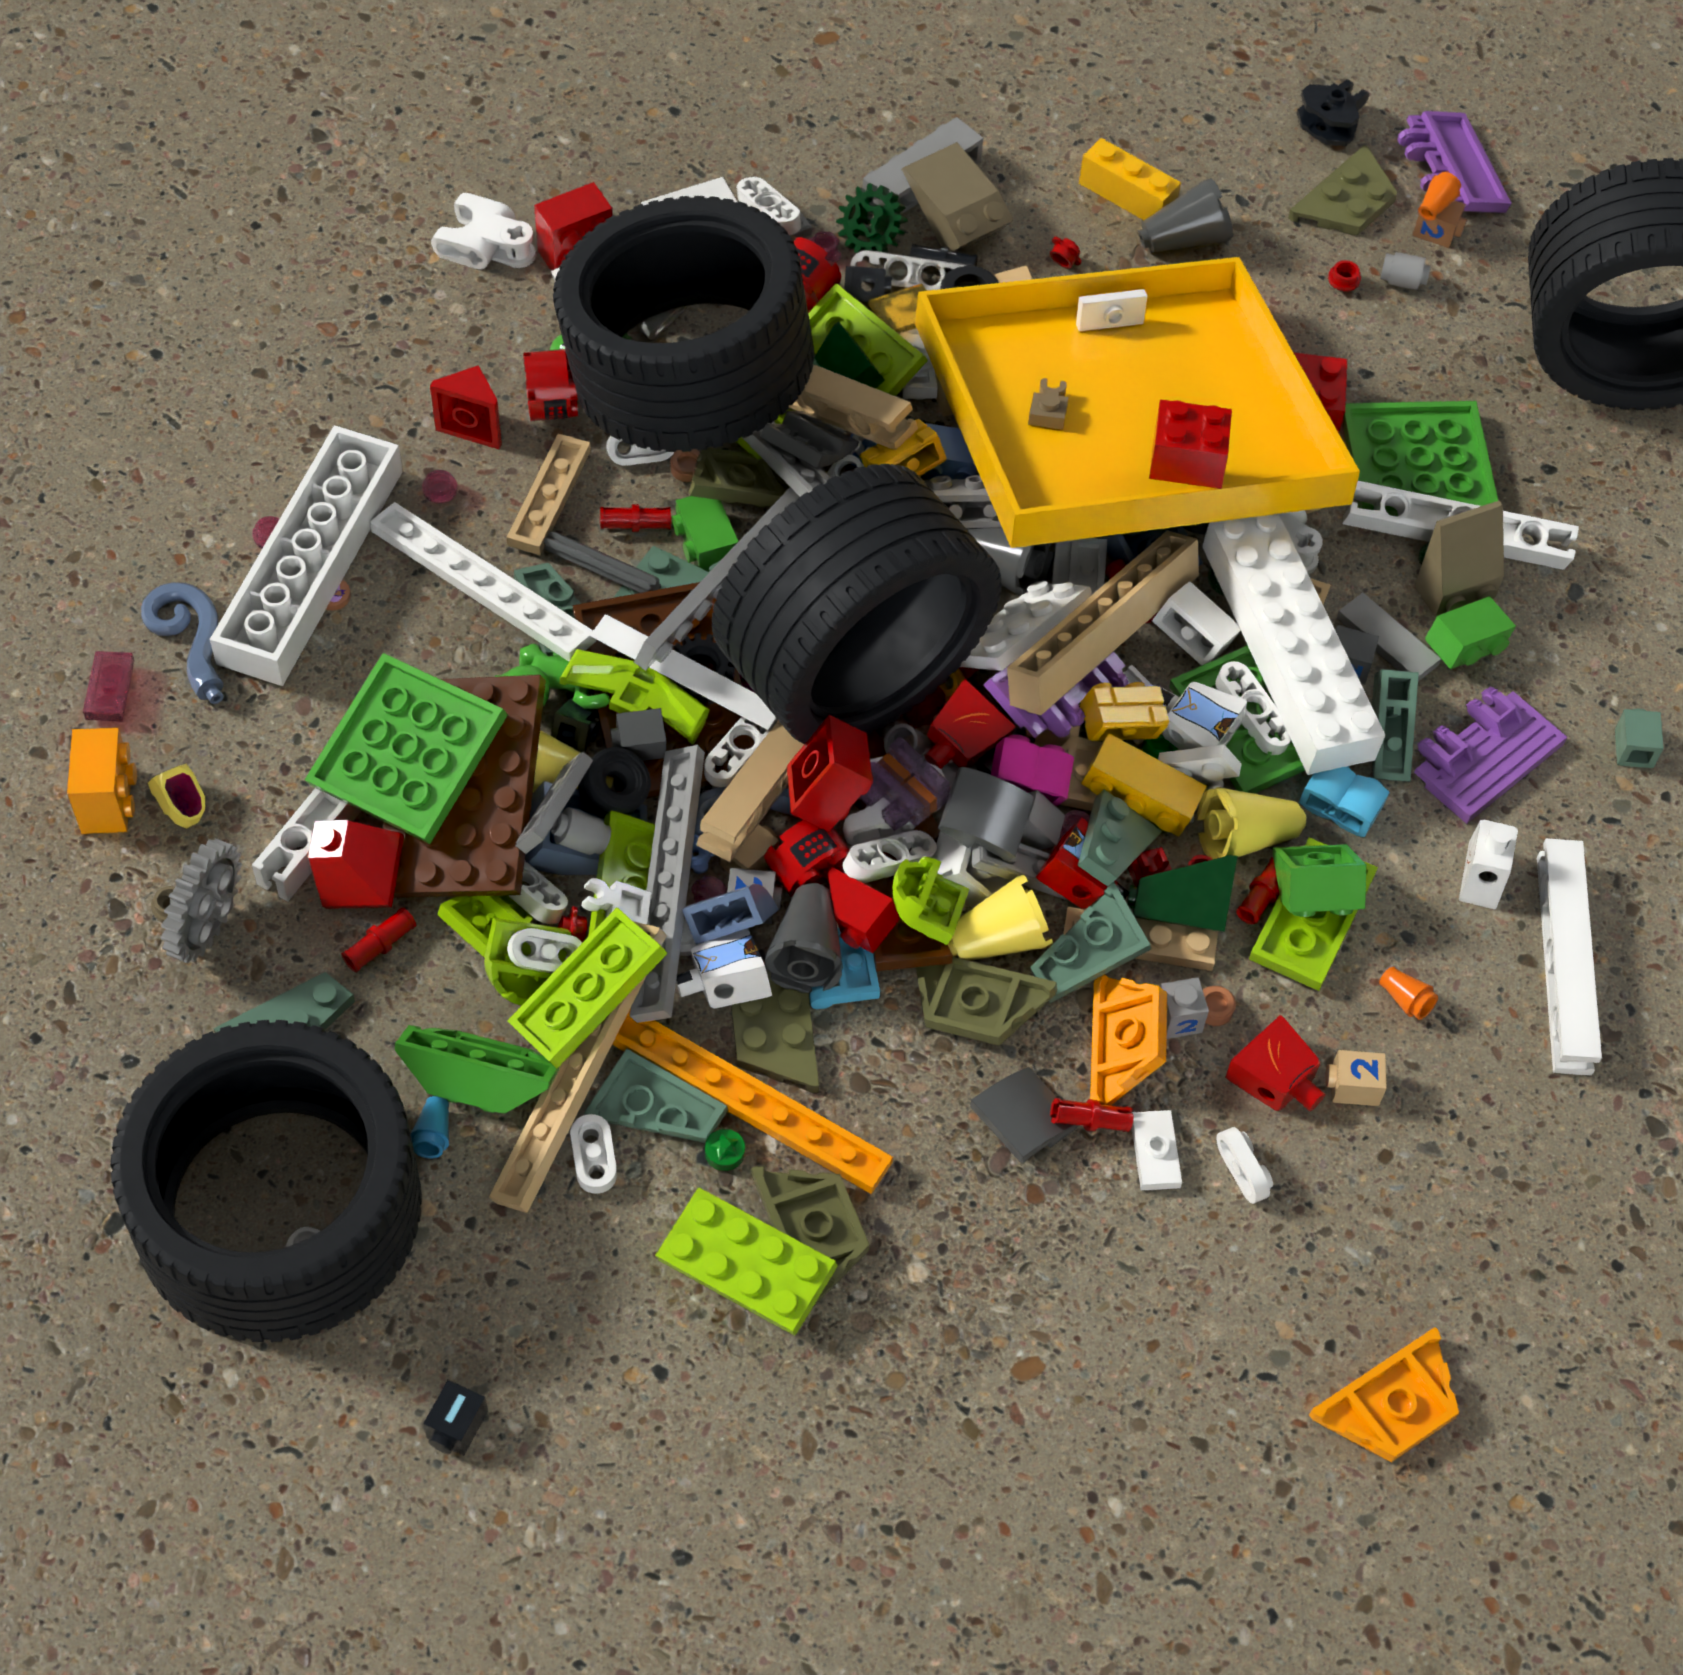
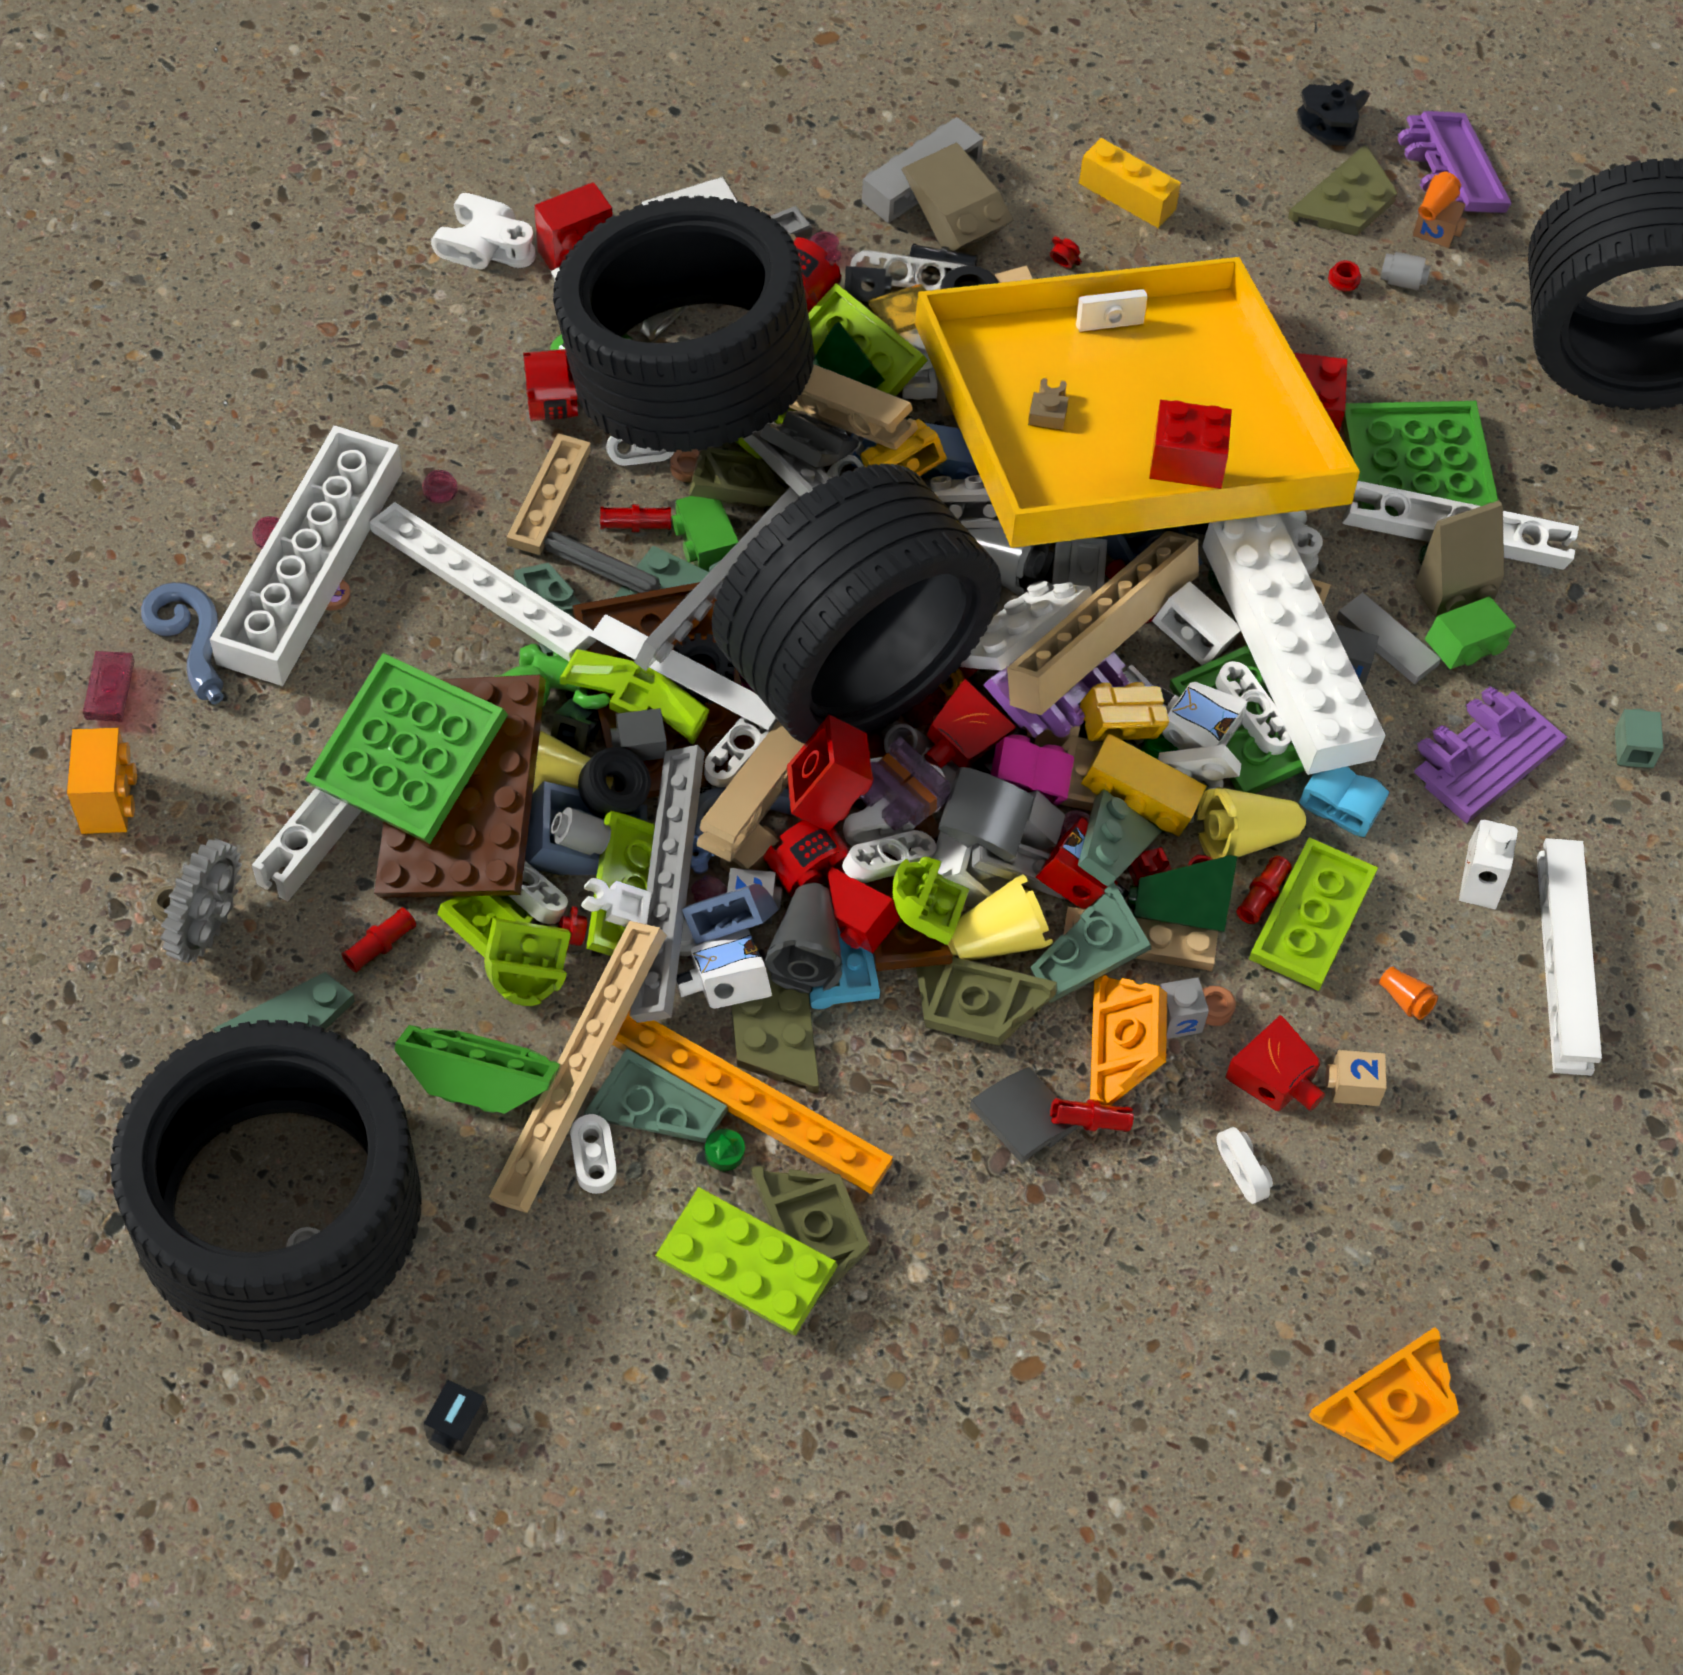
rock [148,764,205,829] -> none
red slope [308,820,404,909] -> none
dark azure cone [411,1096,449,1158] -> none
red slope [430,365,502,449] -> none
lime plate [507,907,668,1068] -> none
white plate [507,928,582,974] -> none
light grey tile [516,752,593,854] -> none
white beam [737,177,801,235] -> none
dark green gear [836,183,908,253] -> none
white plate [1132,1110,1182,1191] -> none
dark grey cone [1138,178,1233,253] -> none
bright green slope [1273,844,1366,917] -> none
sand green slope [1372,669,1419,782] -> none

